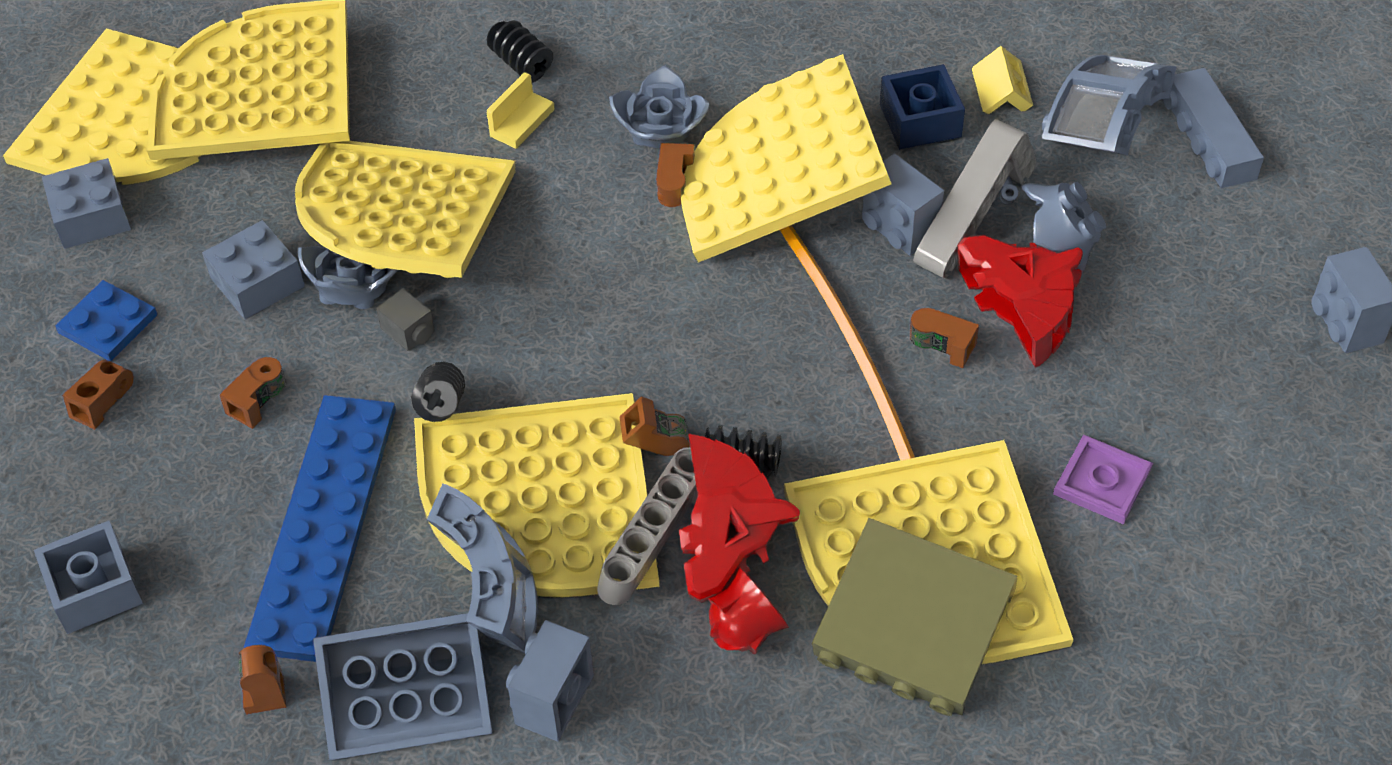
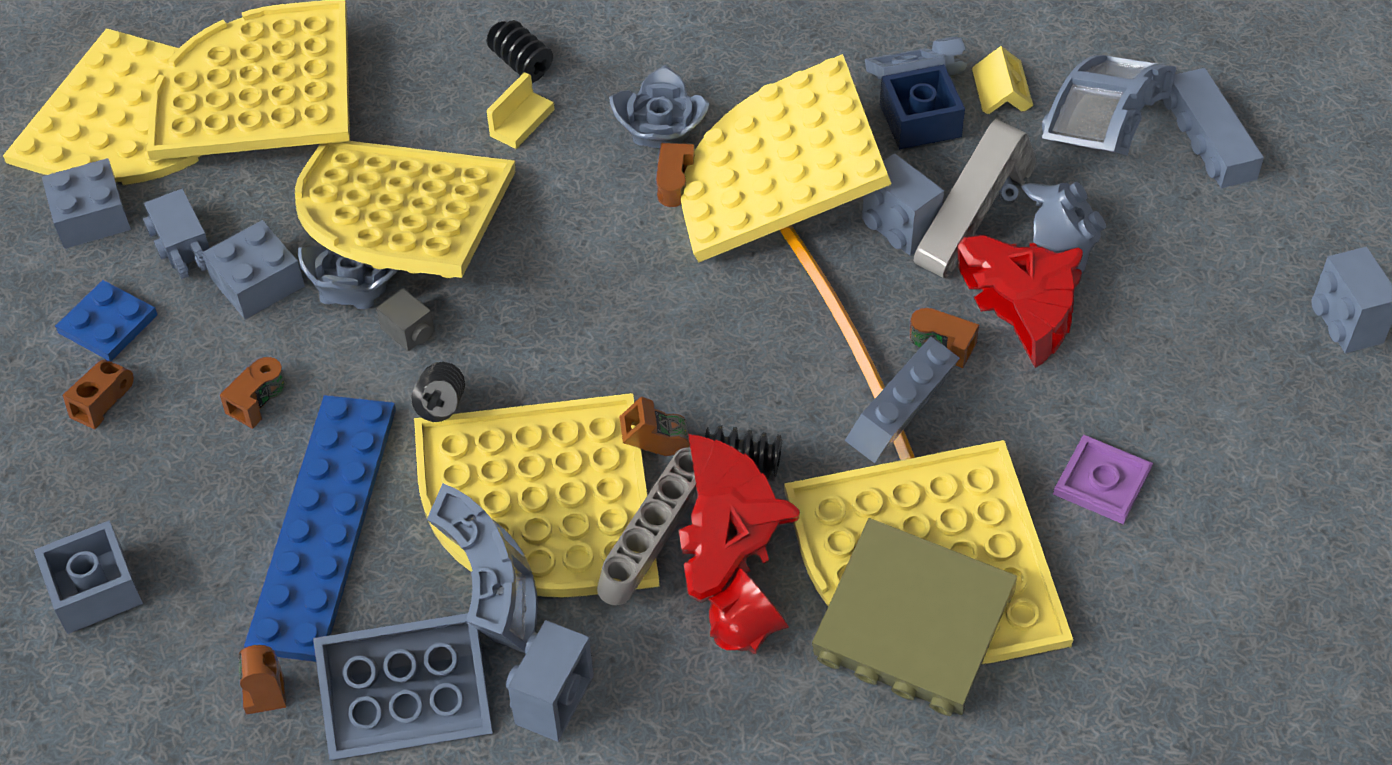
none -> sand blue hinge [142,189,210,279]
none -> sand blue brick [845,336,960,463]
none -> sand blue plate [865,37,967,79]

